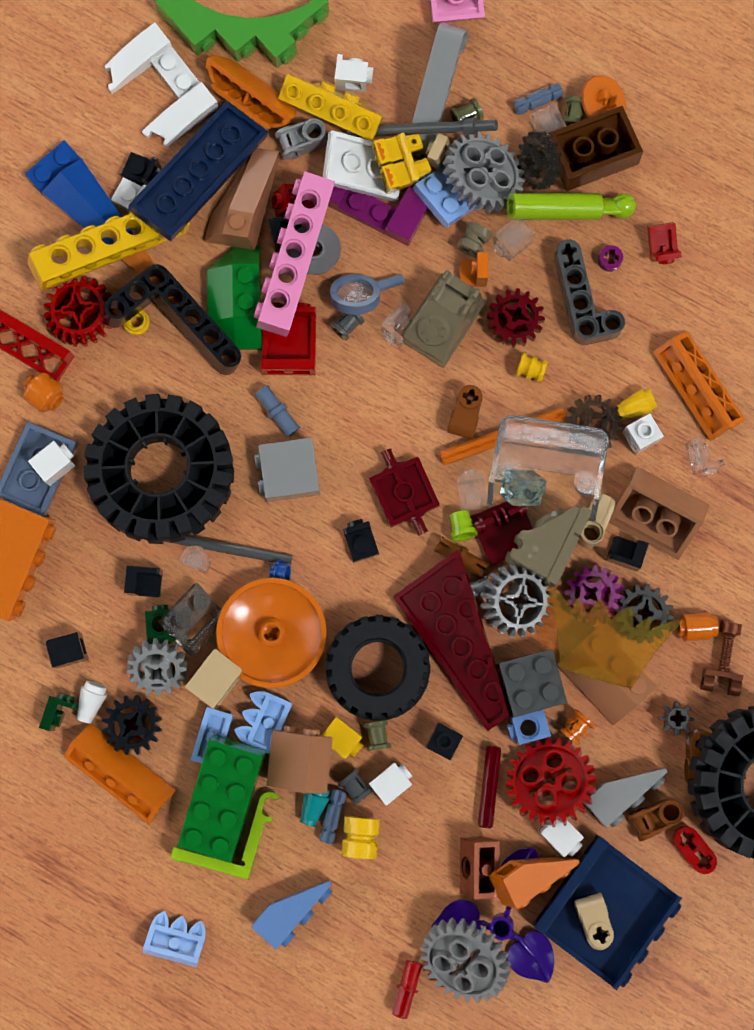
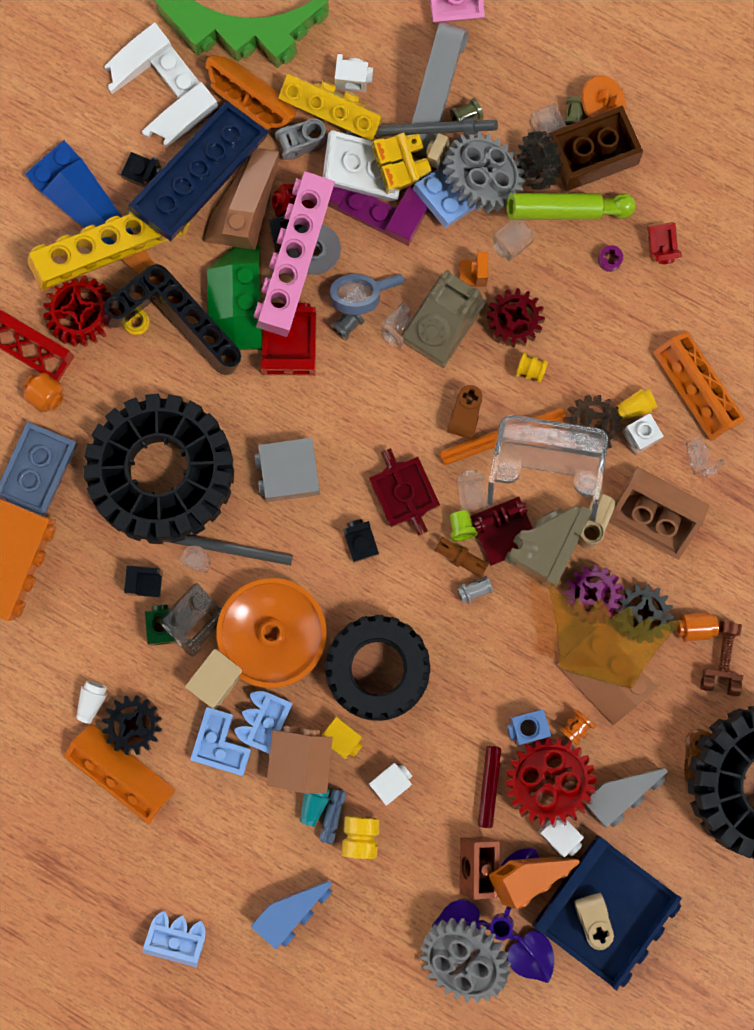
white brick [28,441,75,486] -> none
dark green bracket [39,693,78,731] -> none
black panel [46,632,89,669] -> none
white bracket [111,177,147,212] -> none
light grey gear [126,638,187,696] -> none
lime hinge [170,792,280,880] -> none
green brick [177,734,266,863] -> none
sand blue pin [254,385,300,438] -> none
blue plate [269,559,291,580] -> none
dark grey bush [338,768,373,805] -> none
olive bush [363,720,391,751] -> none
red axle [392,960,423,1019] -> none
dark red wing [393,549,511,731] -> none
black brick [425,723,463,761] -> none
dark tan wheel [457,222,492,258] -> none
light grey gear [480,563,554,637] -> none
dark grey brick [497,649,568,718] -> none
clear light blue brick [499,470,547,506] -> none
sand blue axle [513,83,563,115] -> none
dark grey beam [554,239,625,345] -> none
black panel [606,536,649,572] -> none
dark orange piece [627,799,684,841] -> none
dark grey gear [658,701,694,736] -> none
red beam [672,826,717,874] -> none

